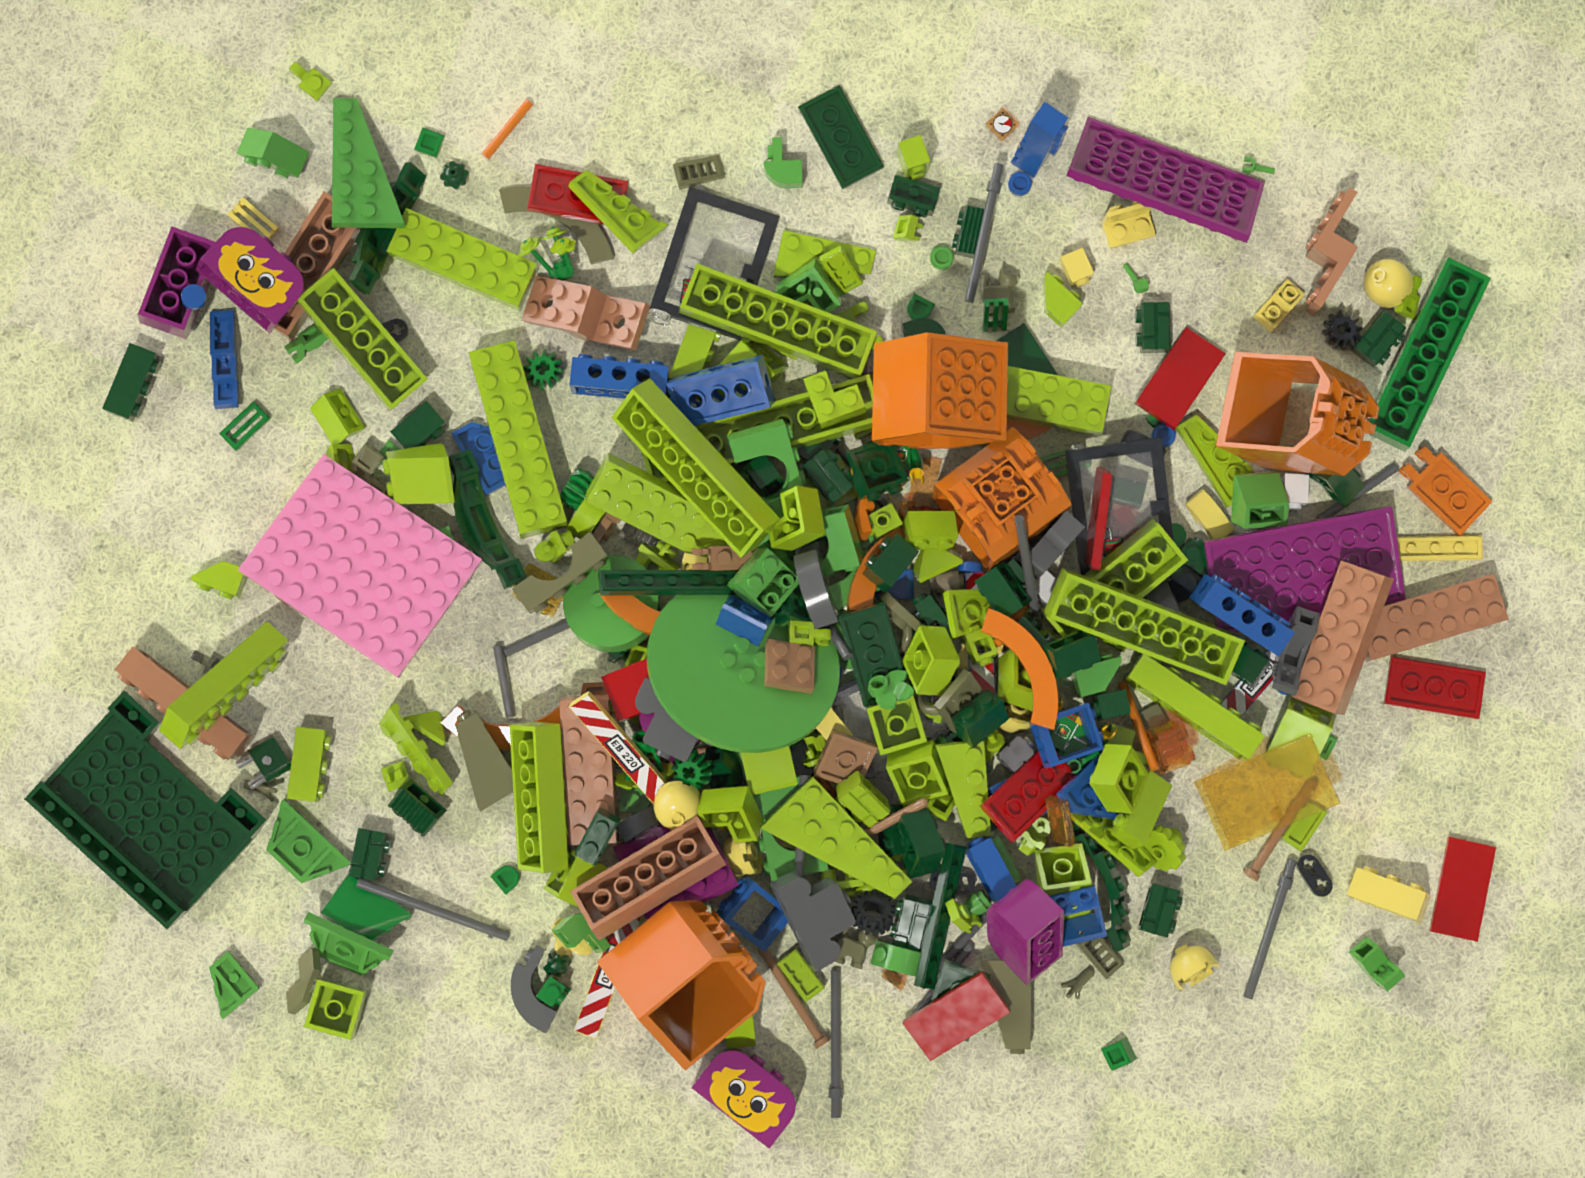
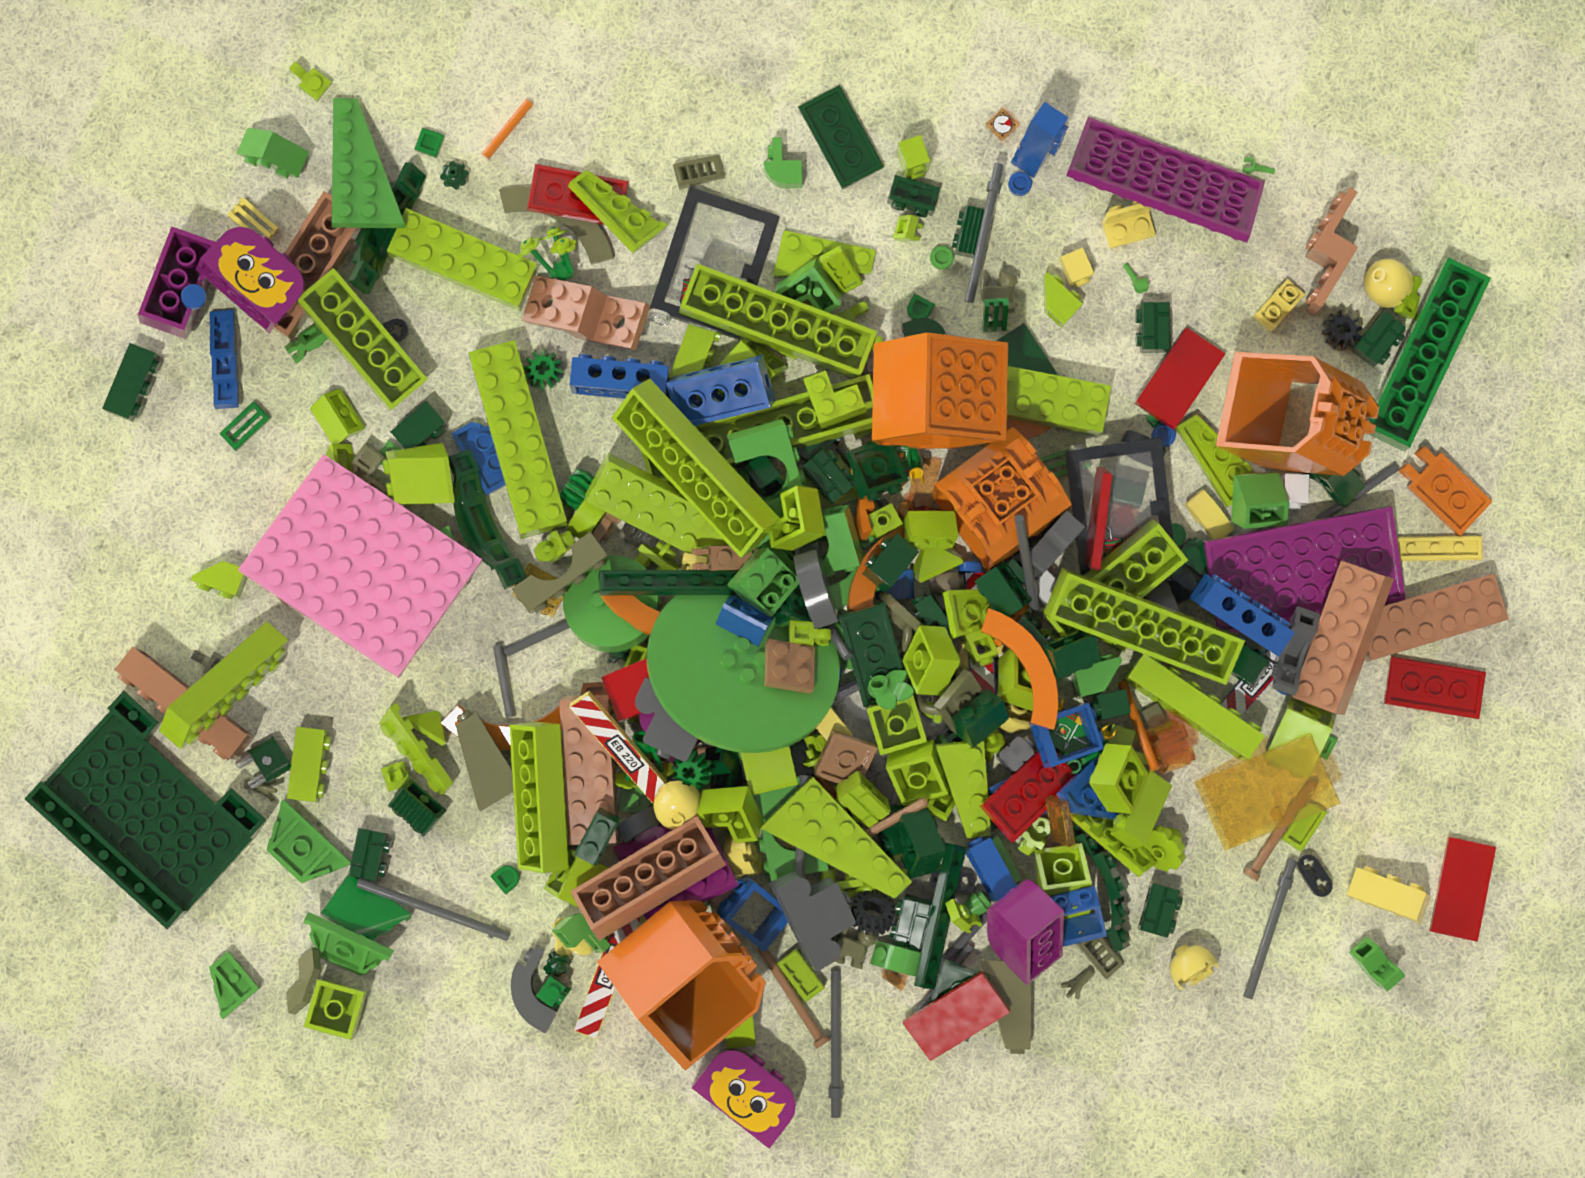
green slope [1101,1037,1137,1071] -> none

